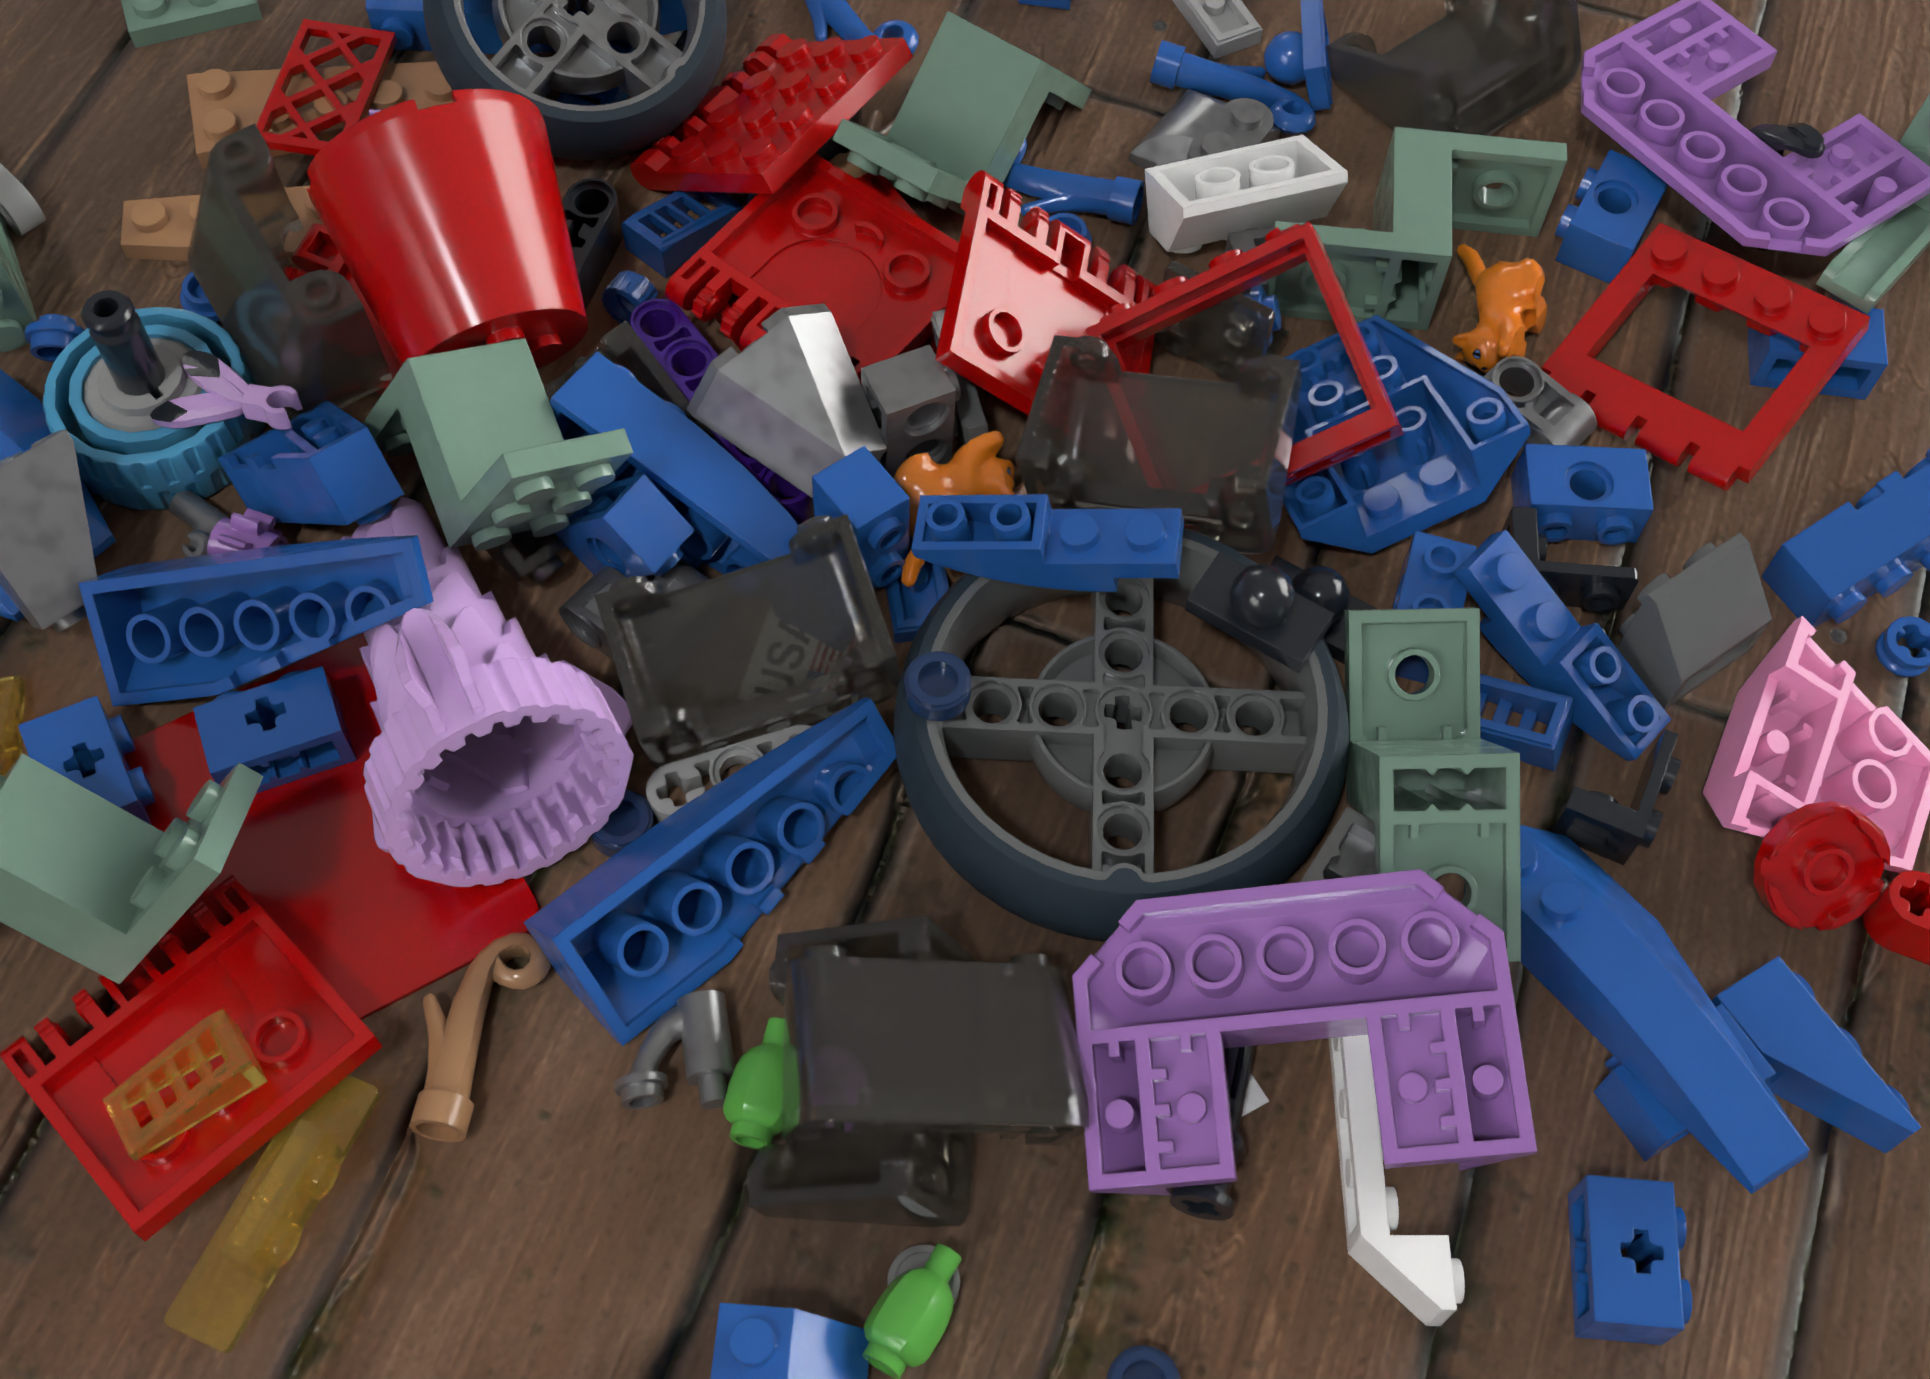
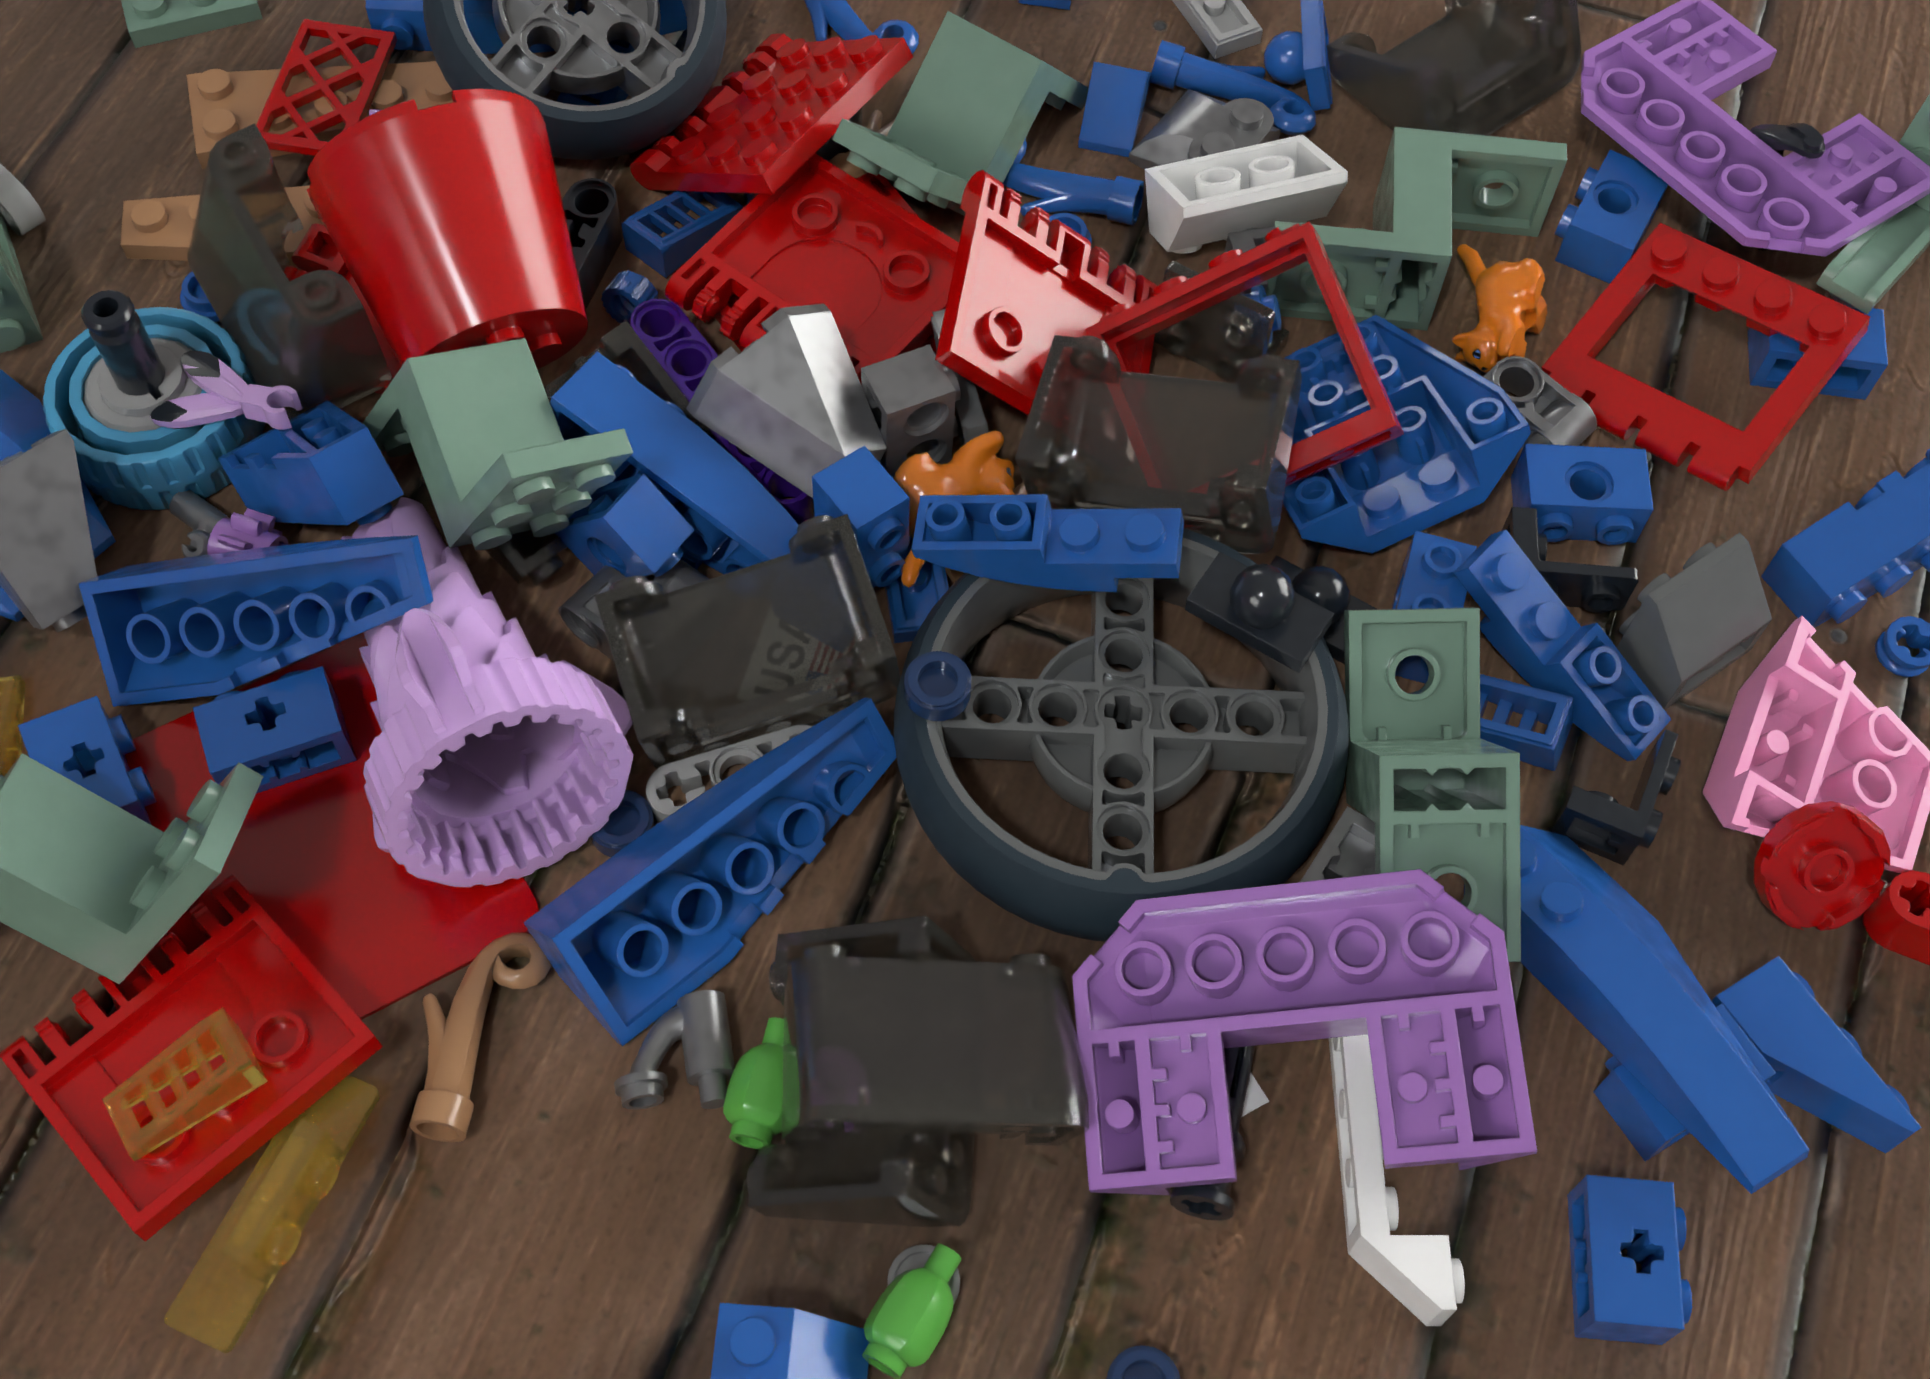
blue plate [25,314,85,363] -> none
none -> blue slope [1078,62,1152,158]

